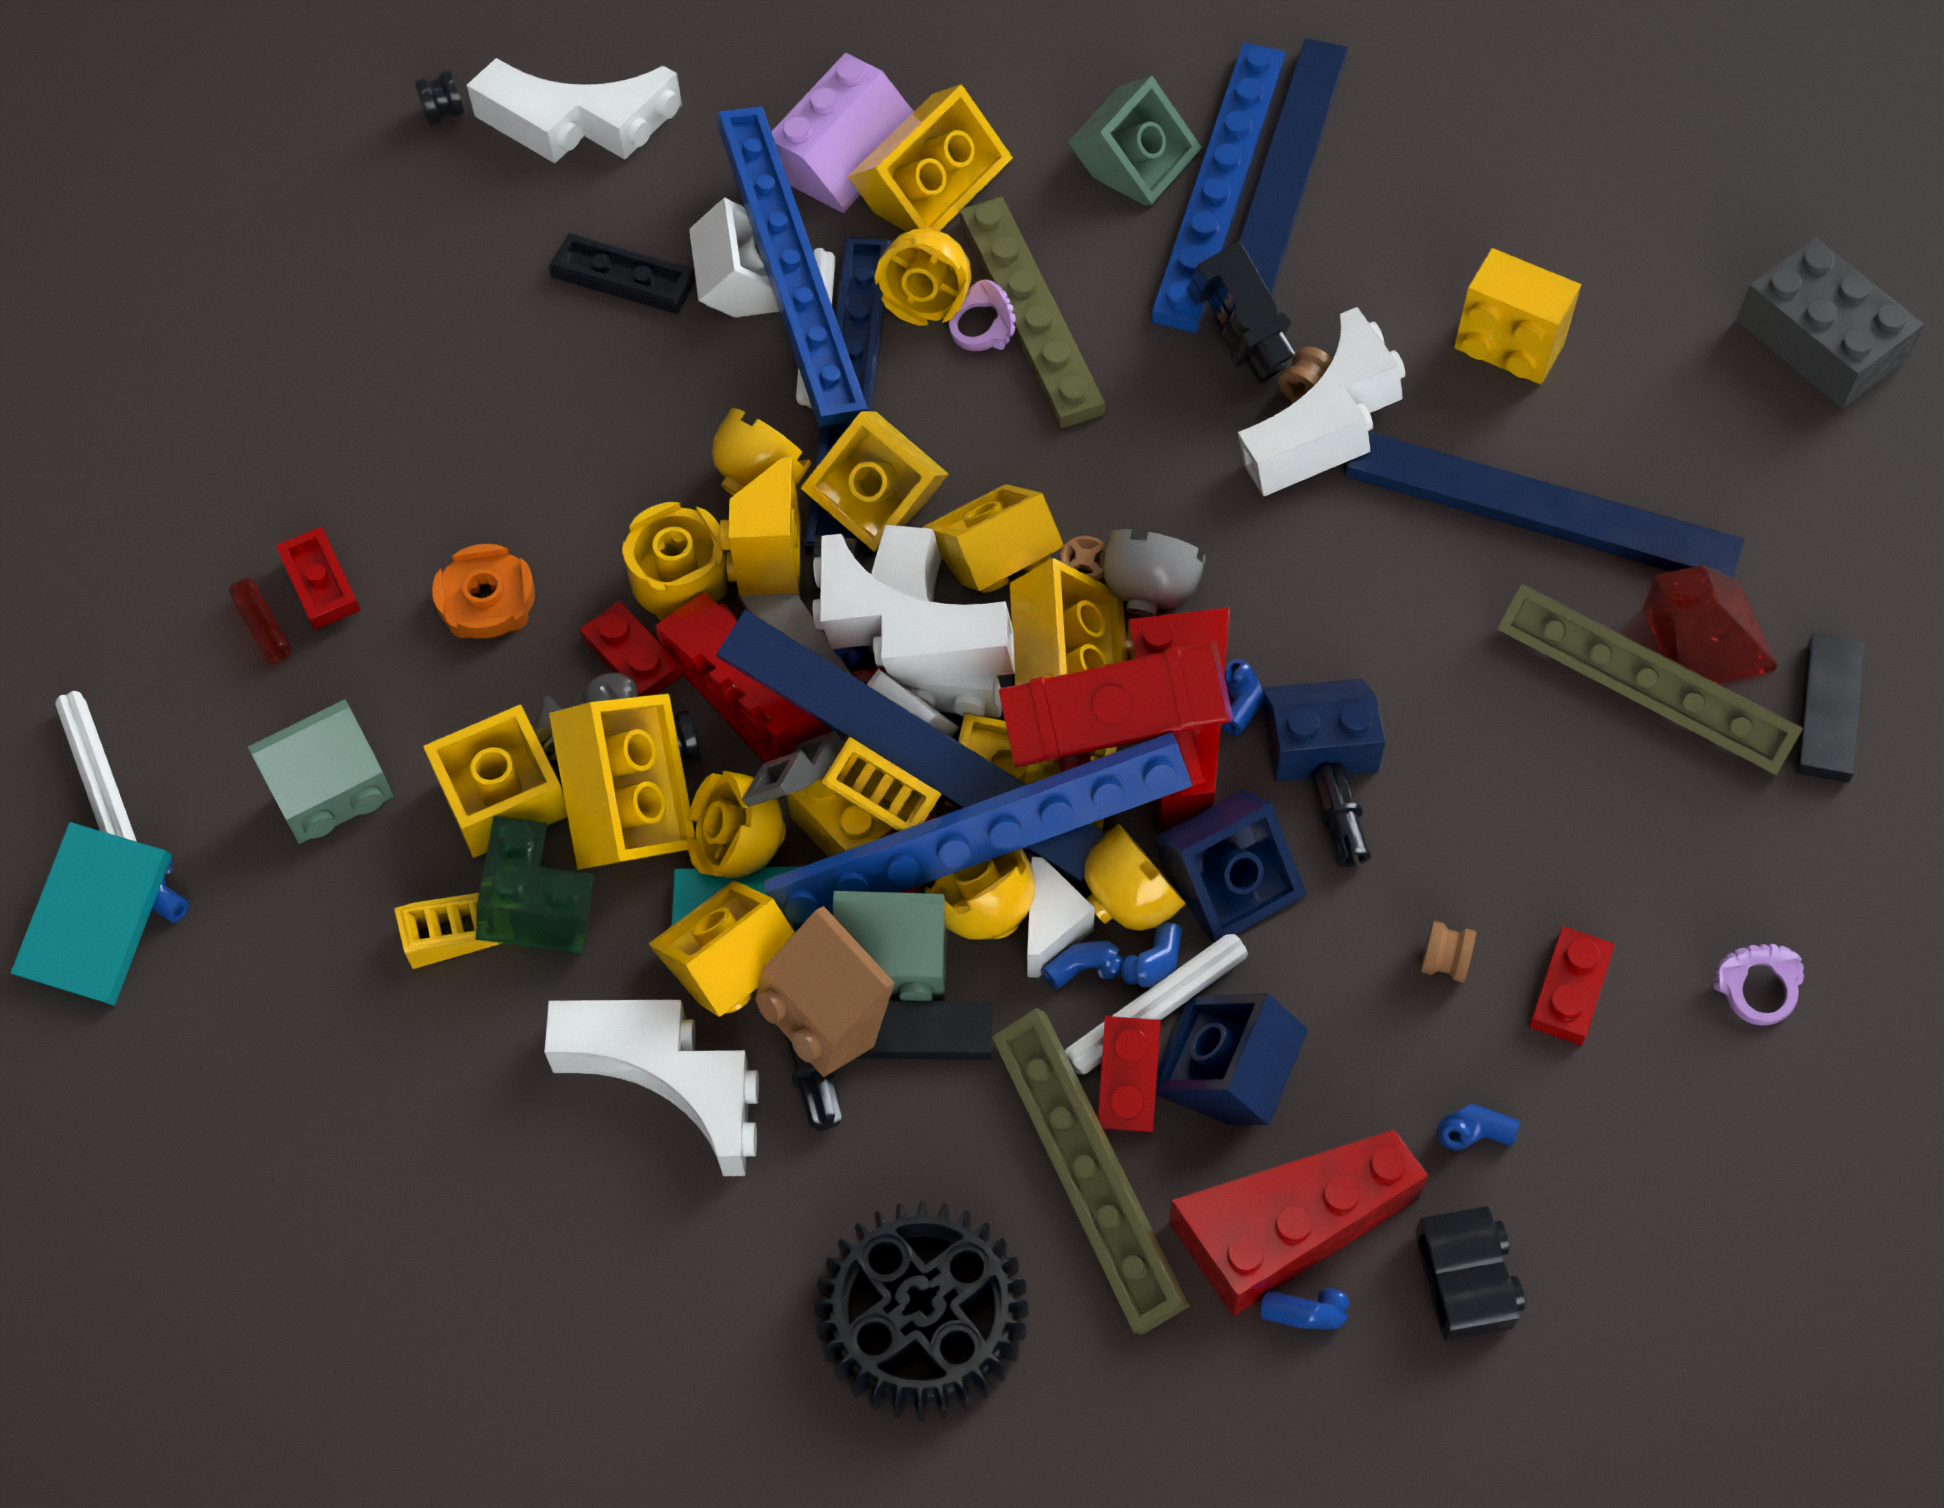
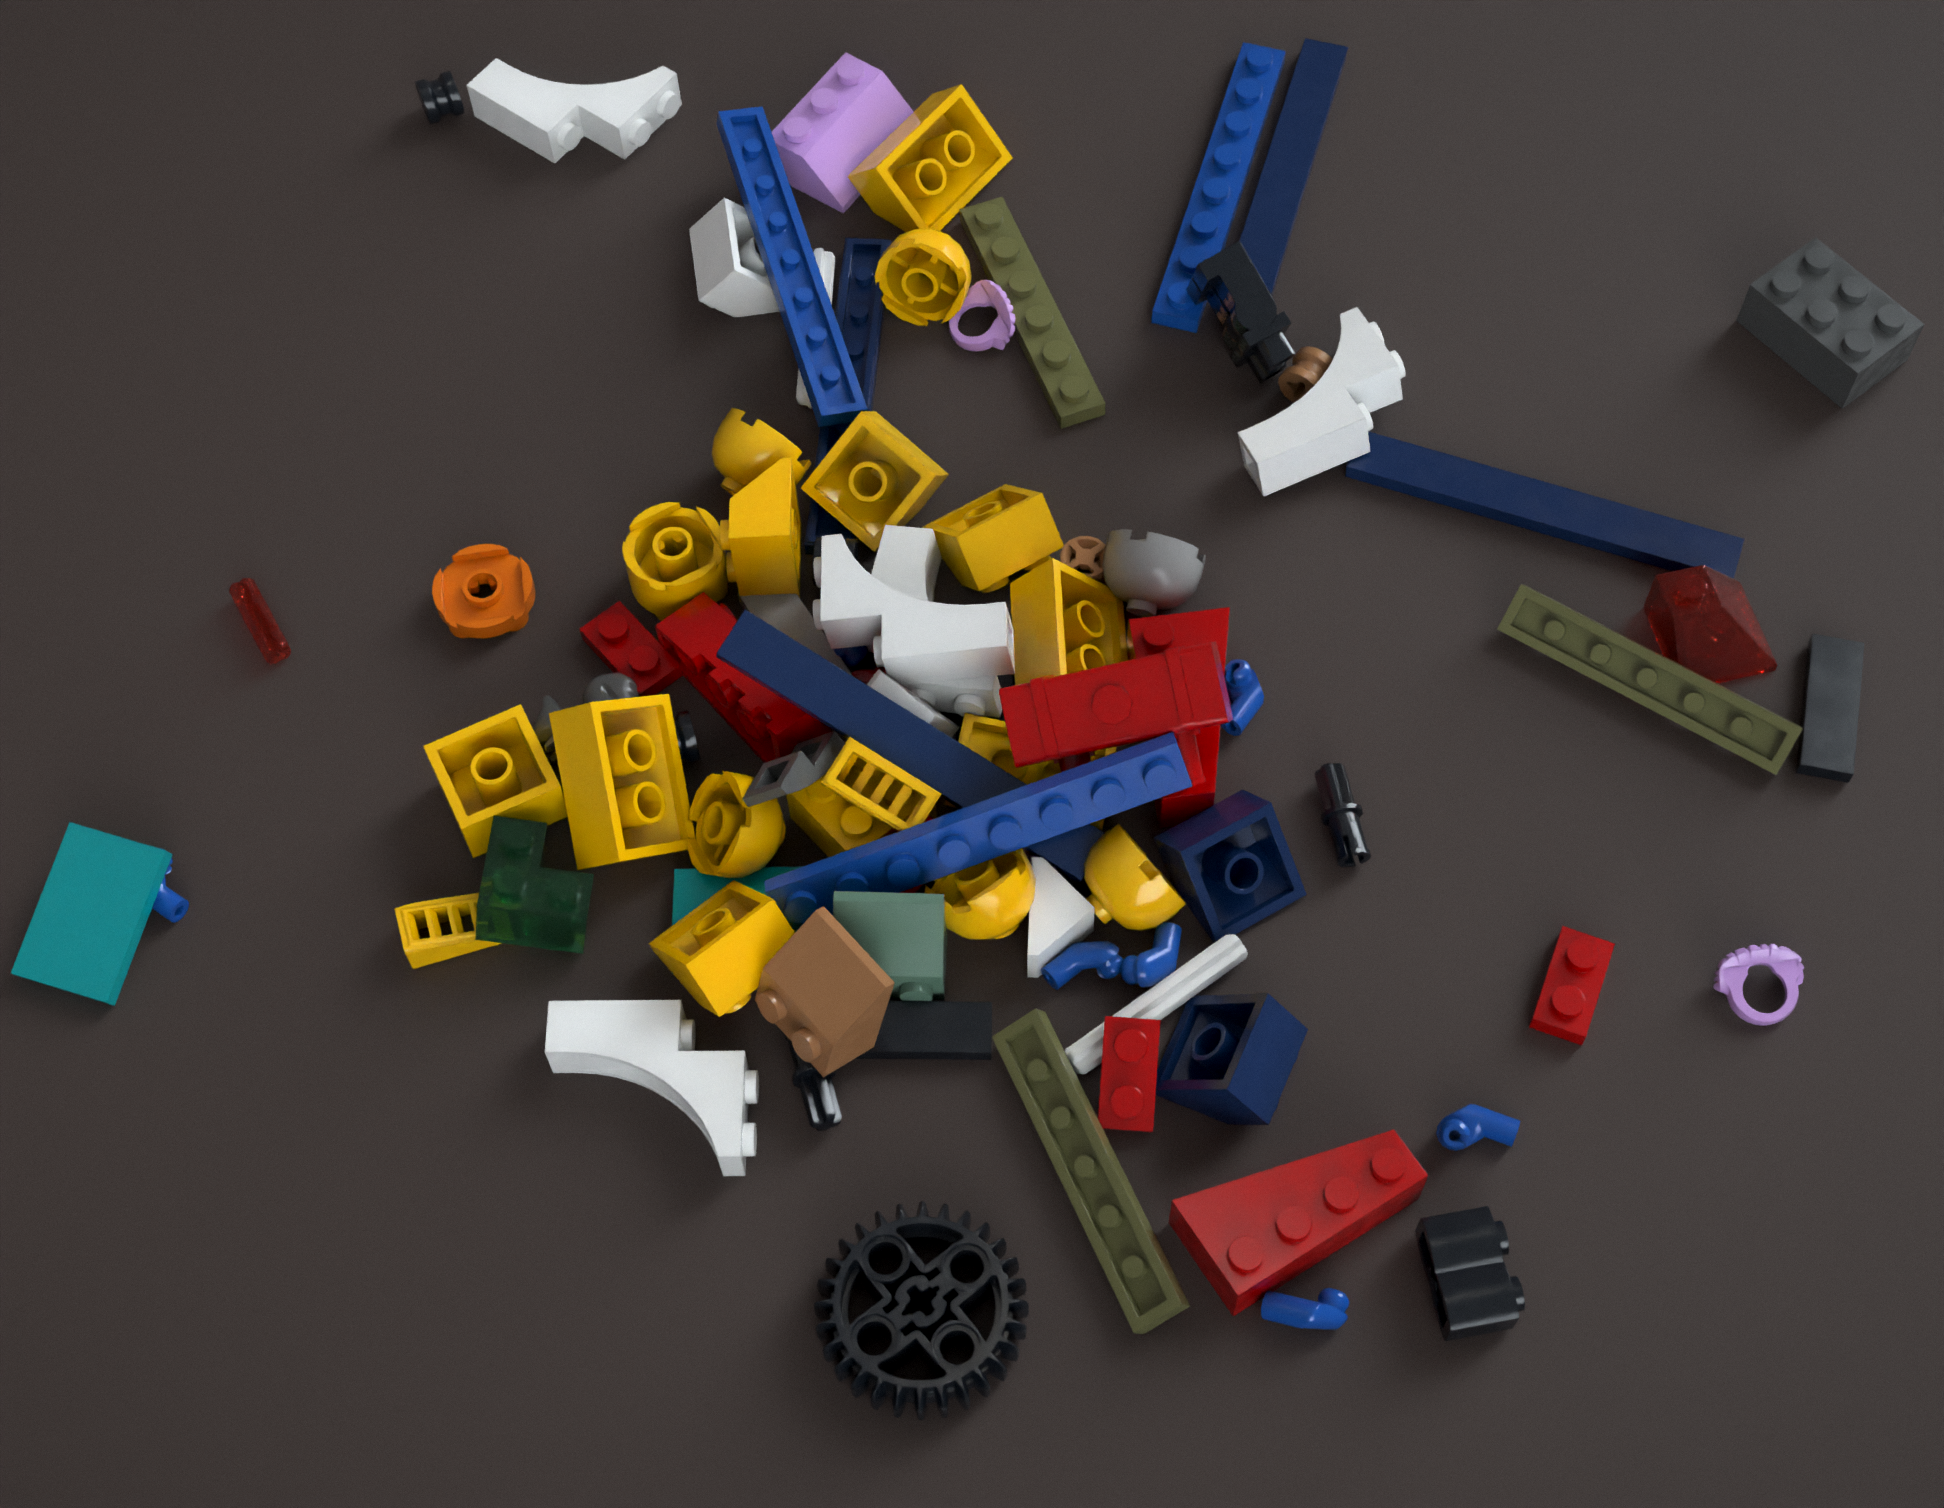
white axle [55,691,137,842] -> none
sand green slope [248,699,394,844] -> none
red plate [275,526,361,630] -> none
black tile [549,233,696,314] -> none
sand green slope [1068,75,1202,206] -> none
dark blue slope [1261,678,1386,782] -> none
medium nougat wheel [1421,920,1476,983] -> none
yellow brick [1454,248,1582,385] -> none

